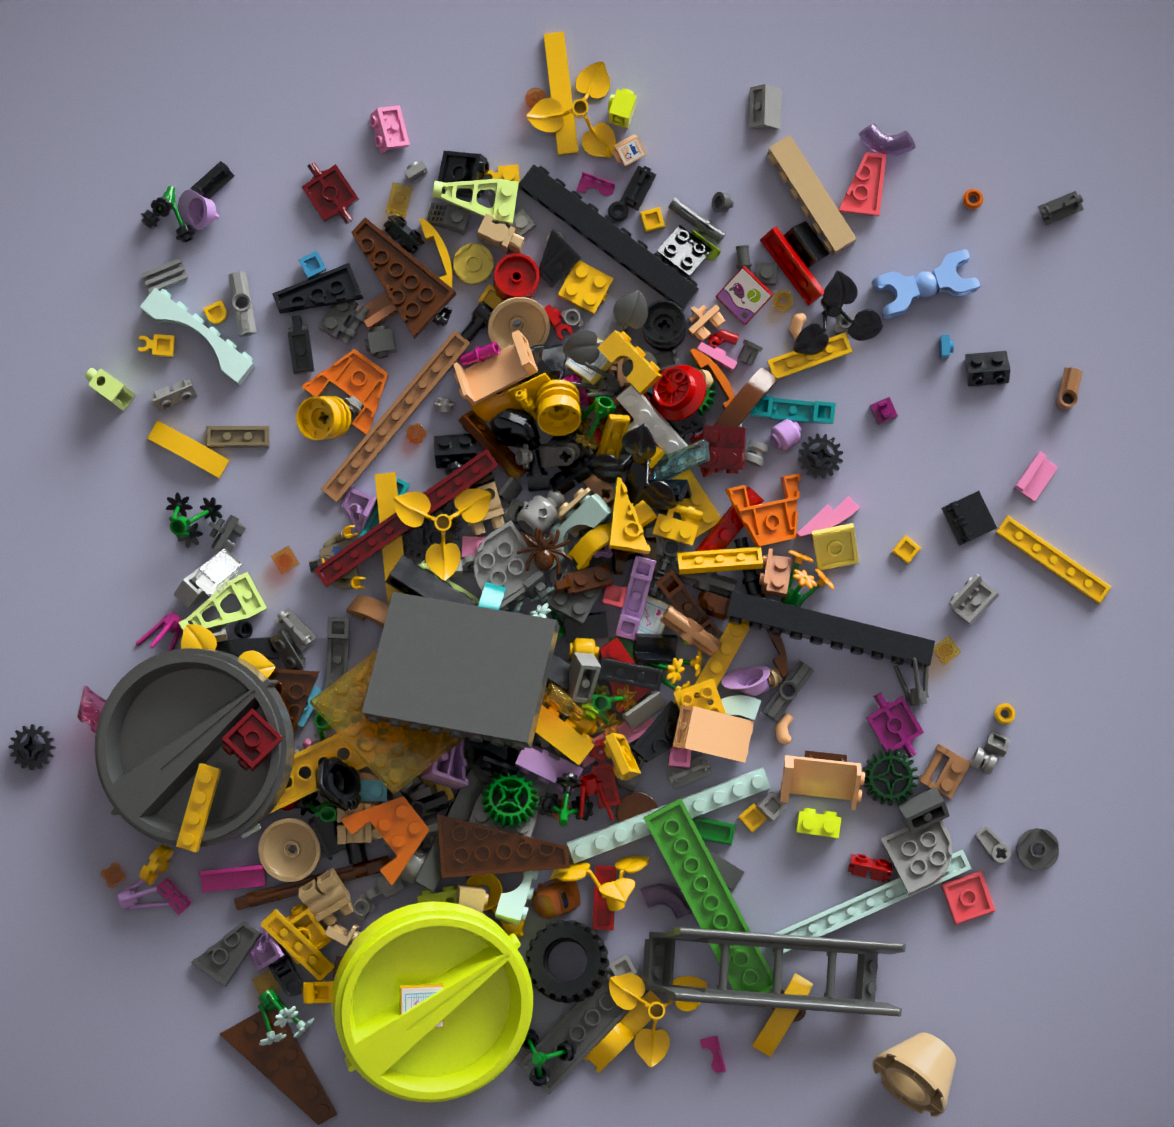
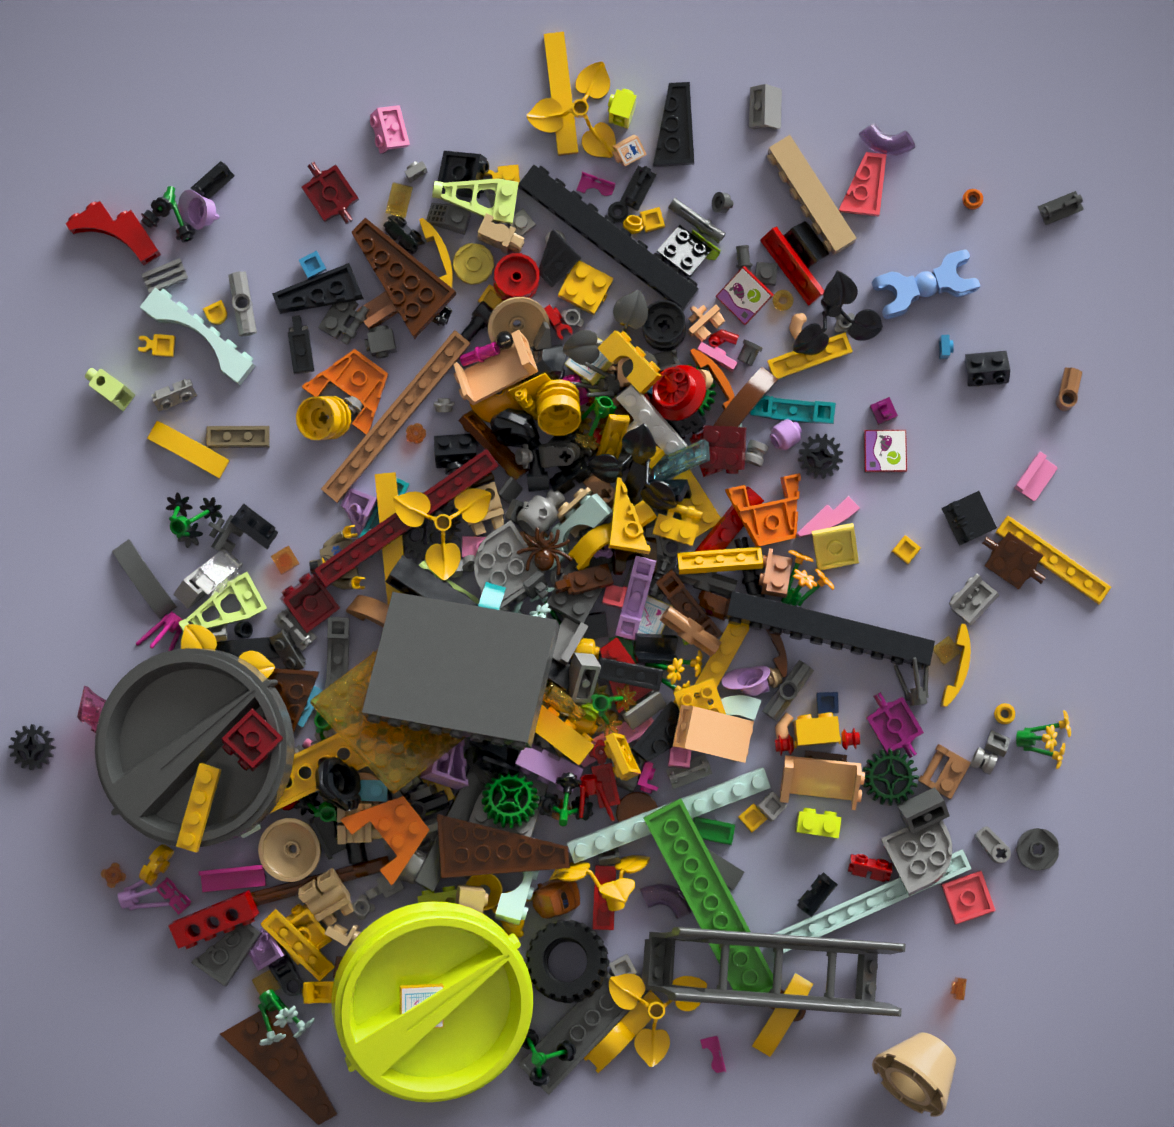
clear orange tile [525,88,546,109] -> none
none -> red arch [65,201,161,266]
none -> dark grey slope [112,539,177,619]
none -> red brick [168,890,259,949]
none -> black hinge [230,503,278,550]
none -> dark red plate [280,573,340,633]
none -> black hinge [496,331,513,349]
none -> dark grey slope [533,321,552,350]
none -> light grey panel [553,618,588,666]
none -> dark grey plate [598,847,621,866]
none -> yellow plate [623,215,643,234]
none -> dark pink bracket [637,761,659,794]
none -> black wing [653,82,694,167]
none -> yellow brick [774,713,860,756]
none -> black hinge [797,872,838,917]
none -> dark blue plate [816,692,839,714]
none -> tile [864,430,907,472]
none -> yellow slope [940,623,971,707]
none -> clear orange plate [950,977,967,1000]
none -> reddish brown plate [982,531,1046,589]
none -> plant [1016,710,1071,769]

